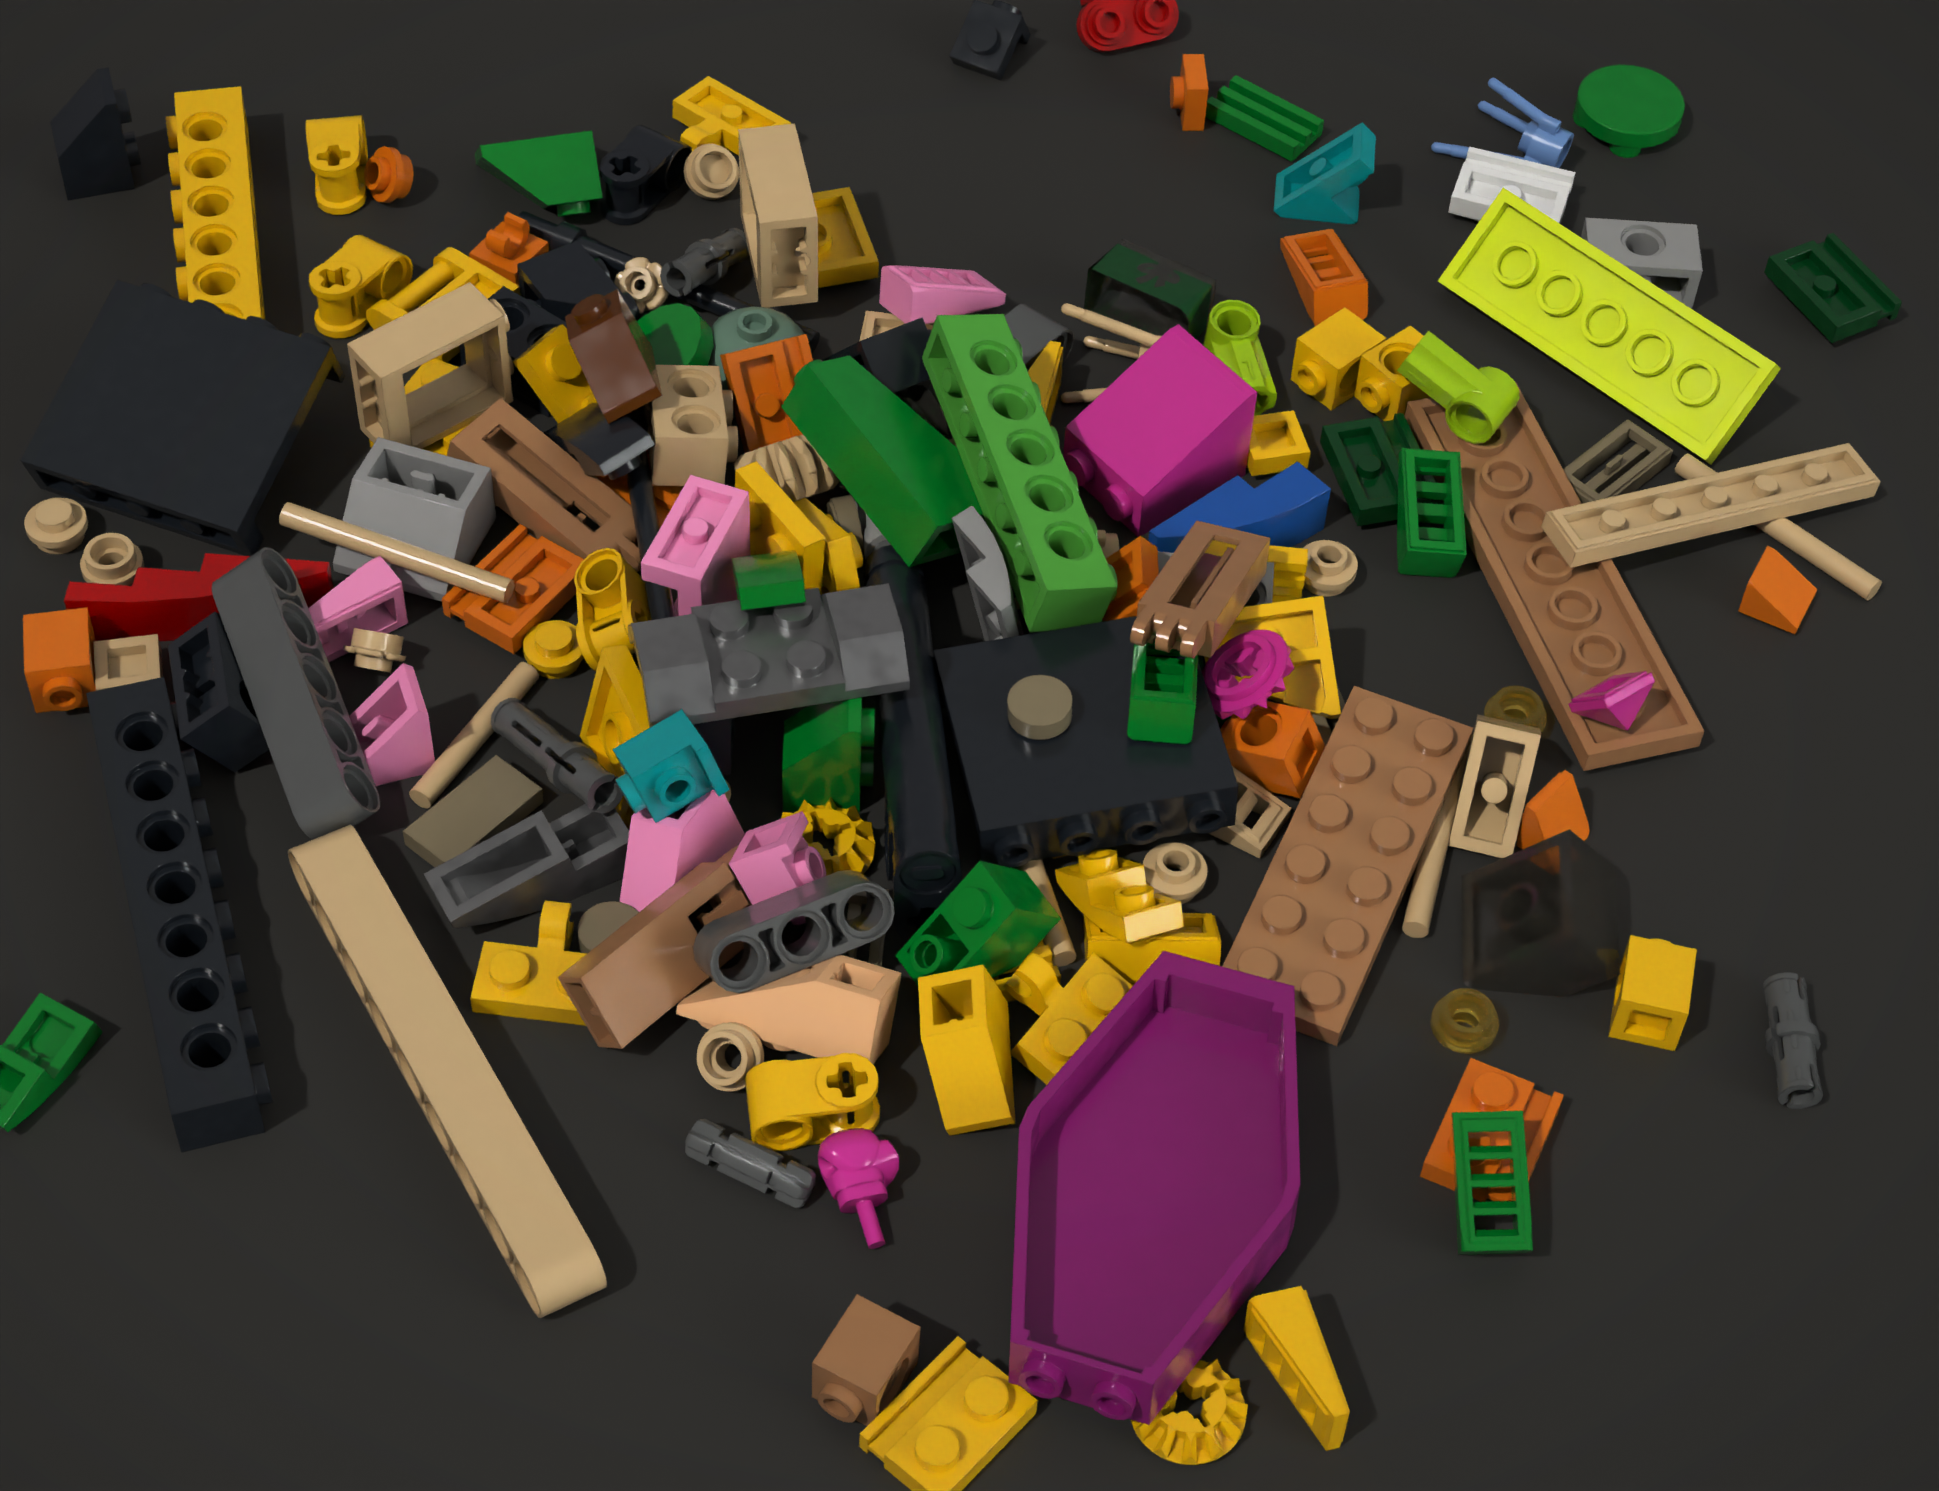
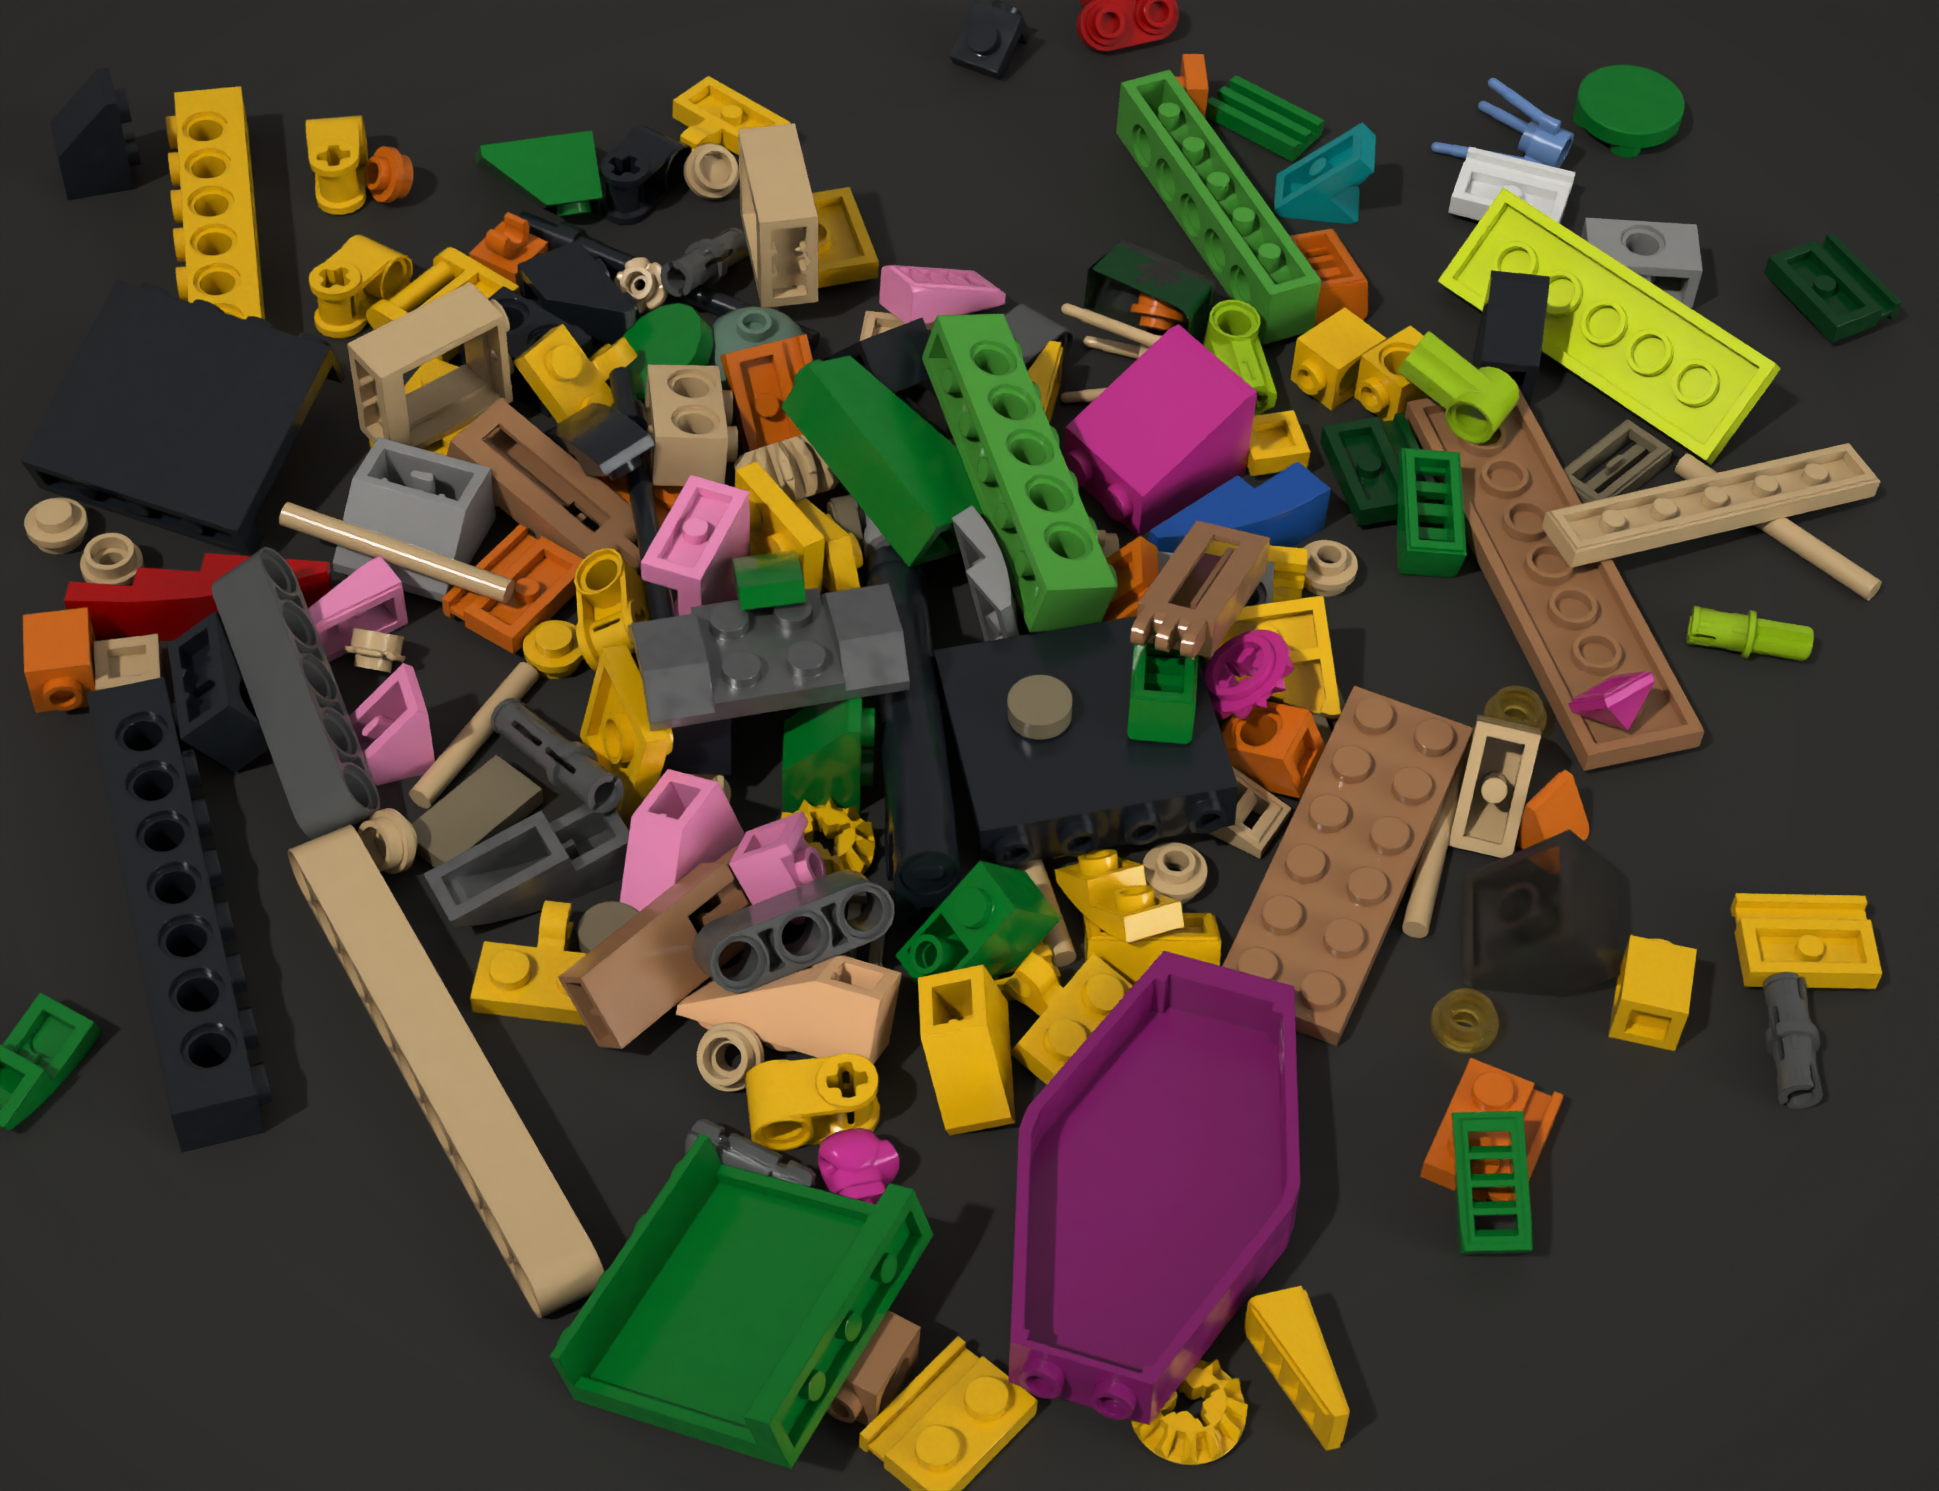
reddish brown slope [565,289,662,424] -> none
teal brick [613,709,730,823] -> none
orange slope [1738,546,1817,634] -> none
none -> tan plate [358,808,418,874]
none -> green panel [549,1134,934,1469]
none -> bright green brick [1116,70,1322,345]
none -> orange plate [1130,291,1187,332]
none -> black slope [1473,270,1550,407]
none -> lime axle [1686,605,1814,661]
none -> yellow plate [1730,893,1882,989]

